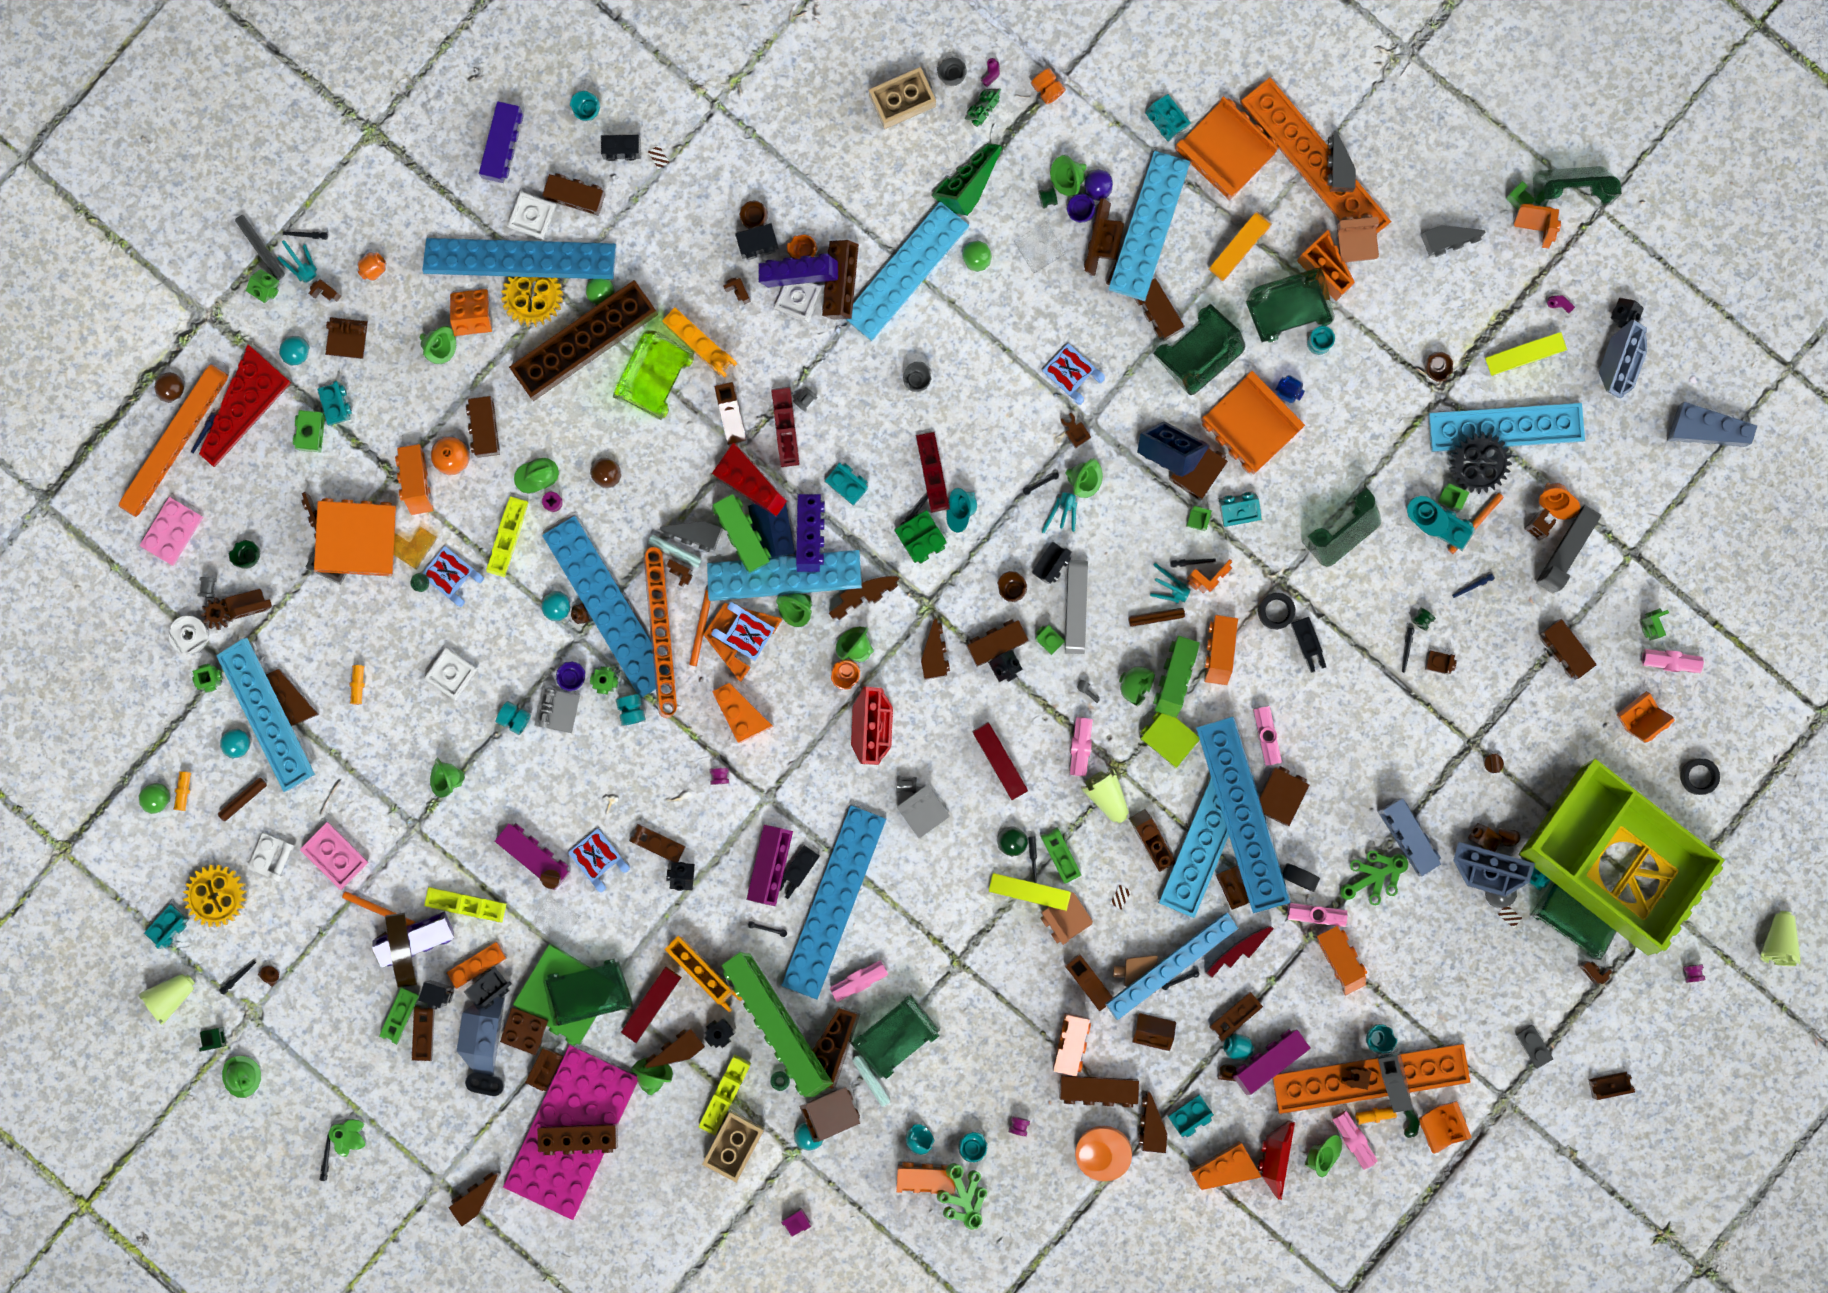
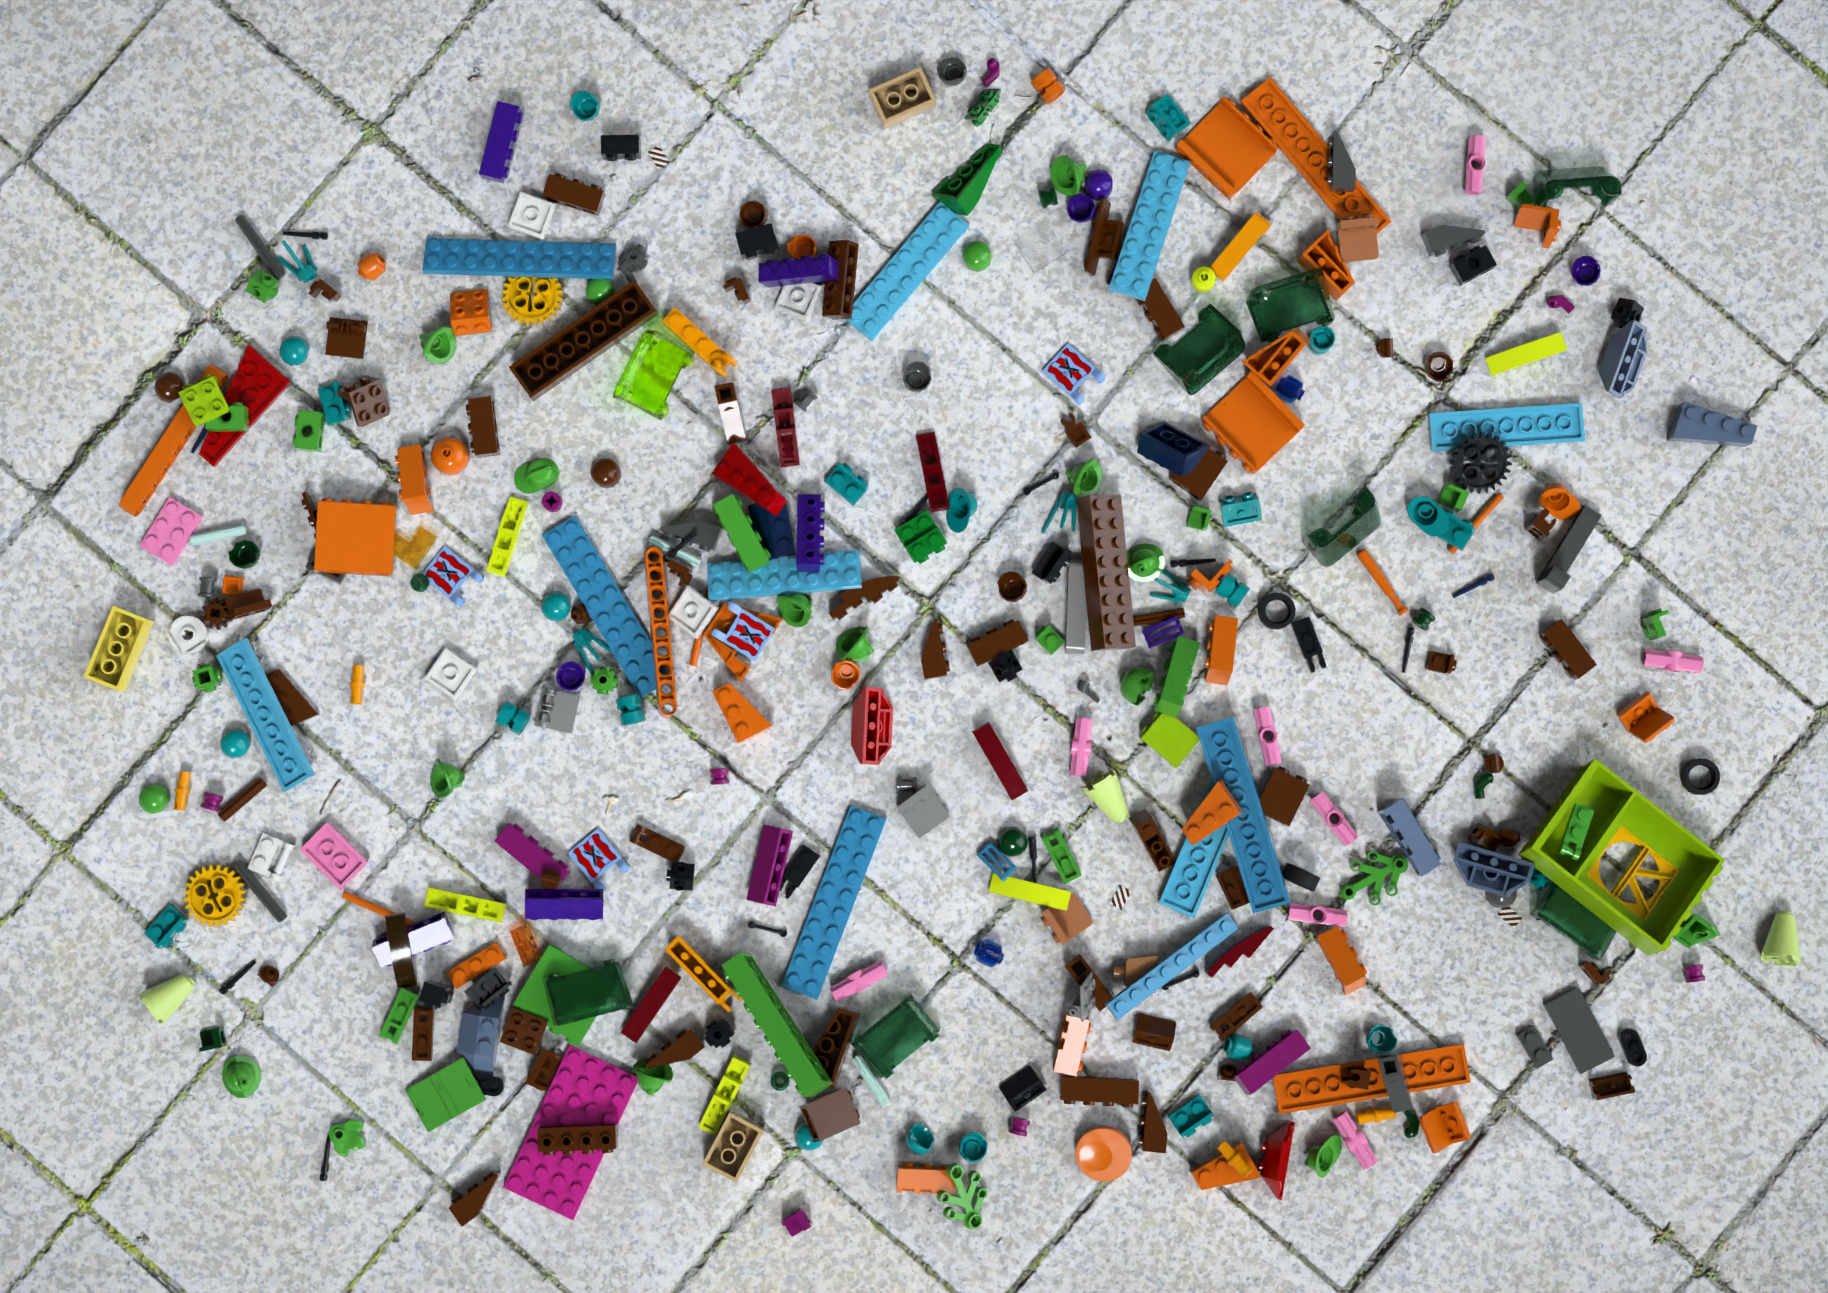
none -> light yellow brick [83,606,154,692]
none -> lime bracket [178,374,230,426]
none -> light aqua axle [189,524,247,546]
none -> magenta wheel [200,792,223,812]
none -> bright green brick [206,403,249,432]
none -> orange tile [221,575,244,596]
none -> dark grey axle [232,860,287,923]
none -> reddish brown bracket [337,375,390,427]
none -> bright green piece [405,1058,486,1132]
none -> clear orange plate [510,924,541,967]
none -> dark purple brick [525,889,603,920]
none -> teal plant [572,628,611,674]
none -> dark grey piece [617,244,648,283]
none -> black piece [663,531,698,562]
none -> white plate [668,585,719,639]
none -> clear blue head [974,939,1004,967]
none -> dark azure tile [977,842,1018,882]
none -> black panel [999,1065,1047,1112]
none -> light grey hinge [1068,971,1096,1023]
none -> reddish brown brick [1076,495,1136,651]
none -> bright green helmet [1127,543,1165,582]
none -> dark purple tile [1142,616,1185,649]
none -> orange wedge [1181,780,1243,846]
none -> neon yellow head [1190,266,1216,293]
none -> teal wheel [1214,573,1250,608]
none -> light orange pin [1217,1141,1253,1178]
none -> orange wedge [1242,328,1311,386]
none -> bright pink piece [1309,791,1359,847]
none -> orange piece [1357,549,1409,616]
none -> reddish brown plate [1376,338,1393,358]
none -> black brick [1449,245,1497,286]
none -> bright pink piece [1464,135,1486,195]
none -> dark green arm [1474,772,1494,799]
none -> dark grey tile [1543,987,1615,1074]
none -> bright green plate [1558,803,1594,861]
none -> dark purple hair [1571,256,1601,286]
none -> black plate [1618,1028,1647,1067]
none -> bright green slope [1673,913,1720,949]

